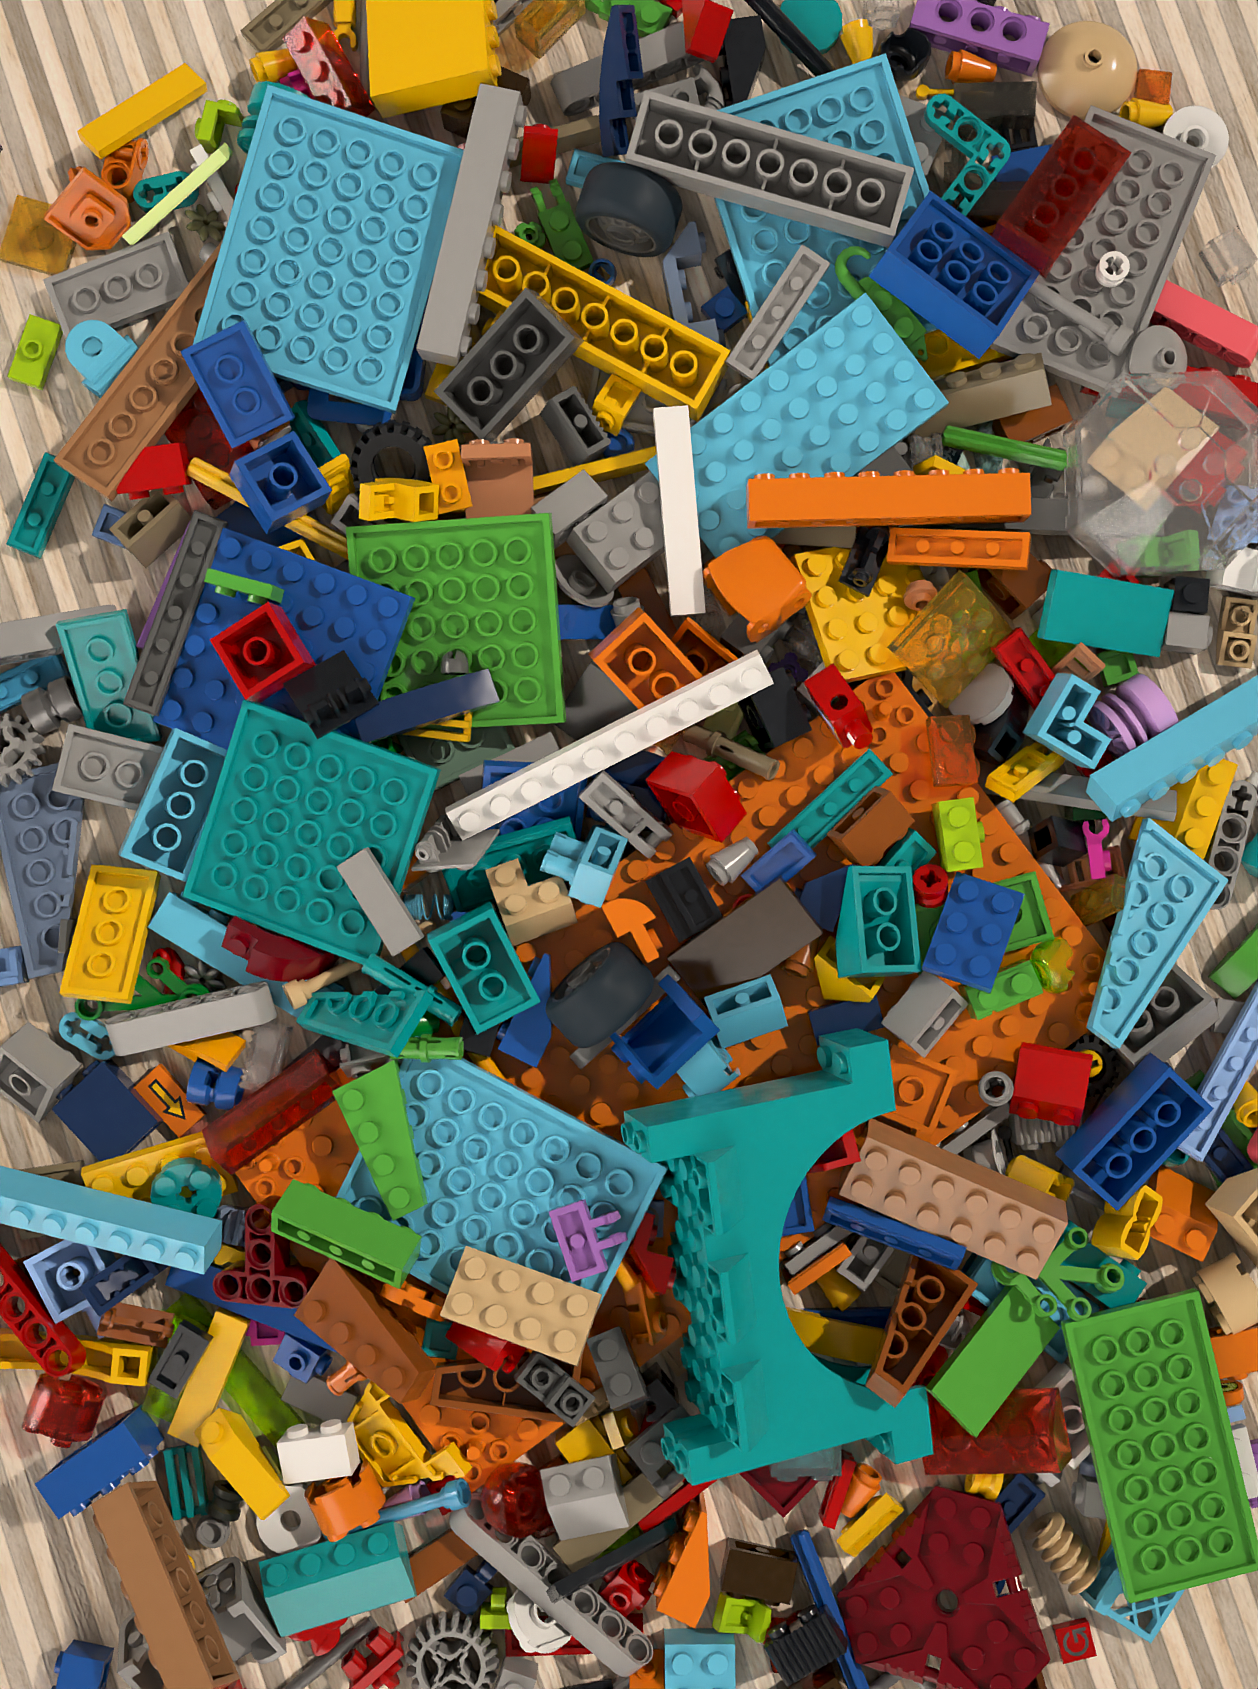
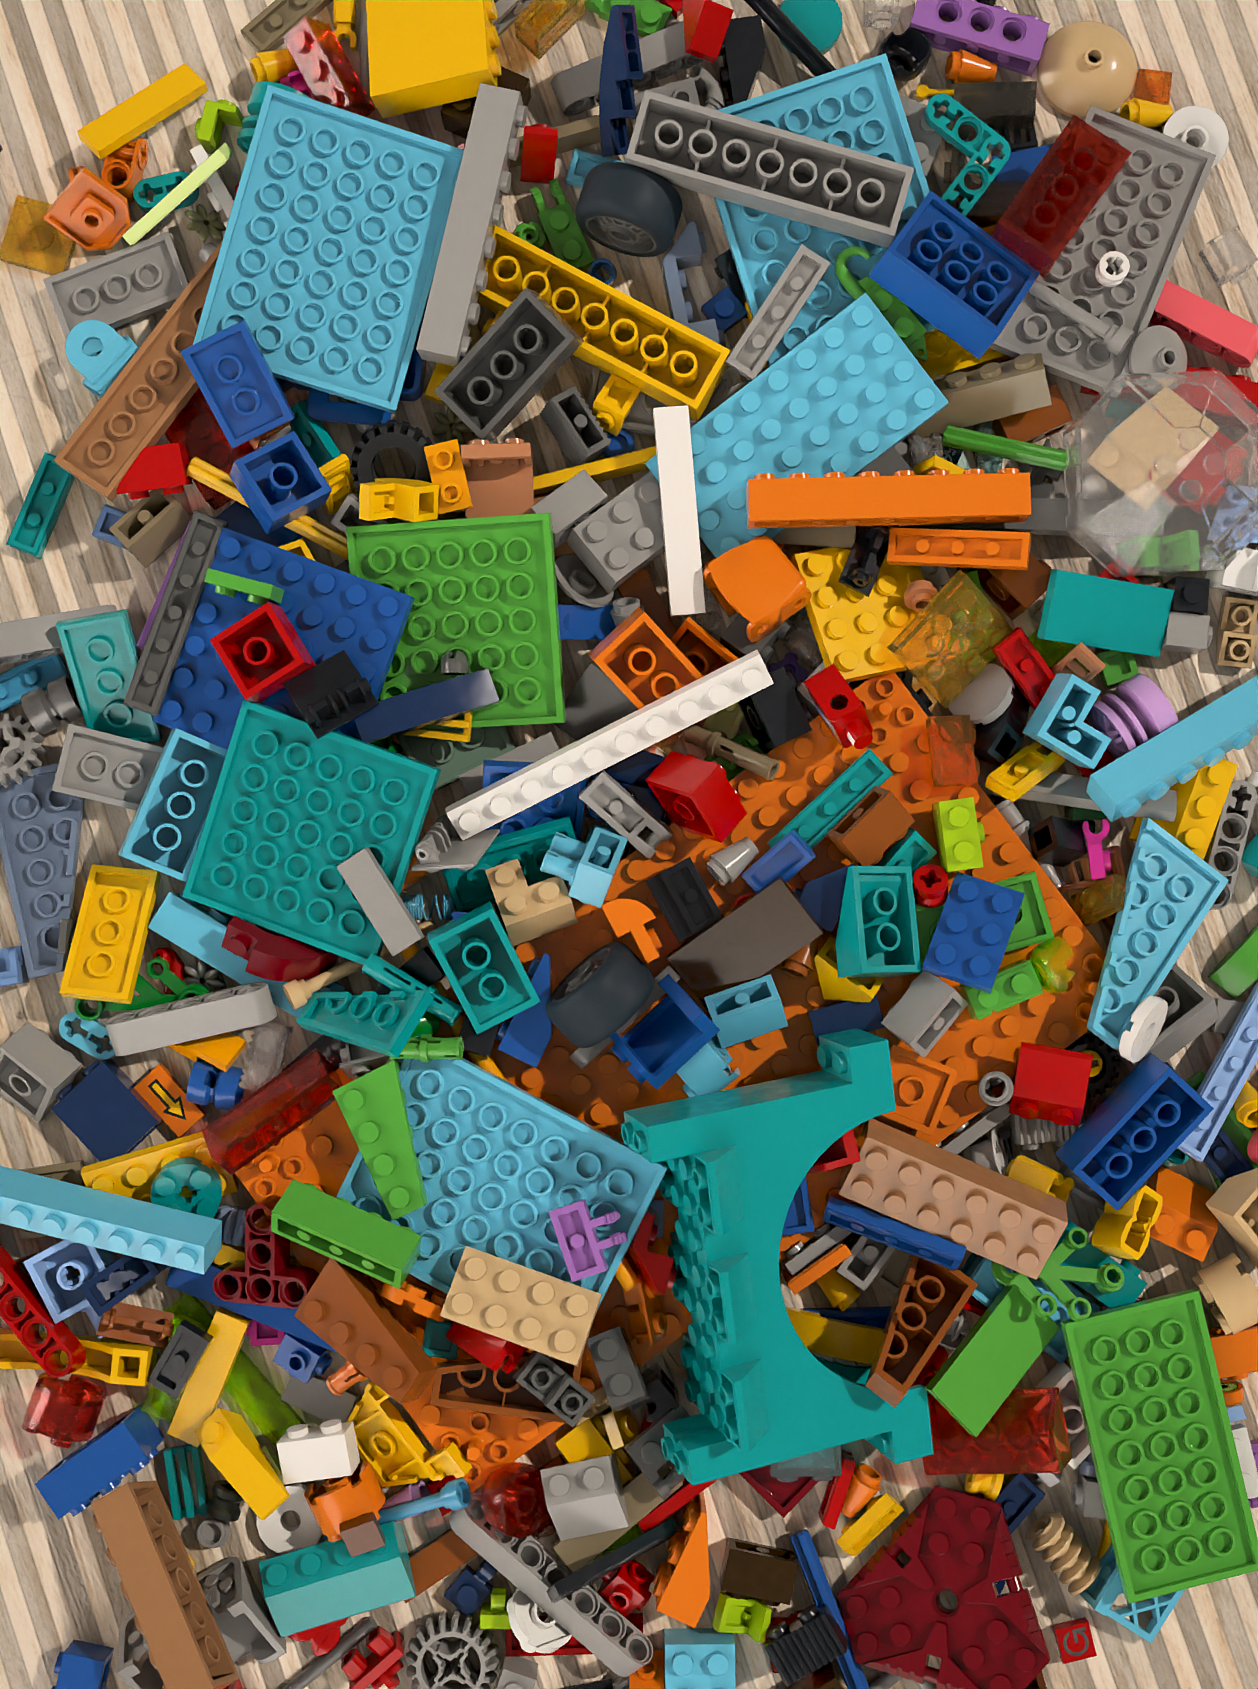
lime plate [7,314,63,390] -> none
yellow cone [840,19,873,64] -> none
none -> reddish brown tile [339,1512,385,1557]
none -> white tile [1119,995,1168,1063]

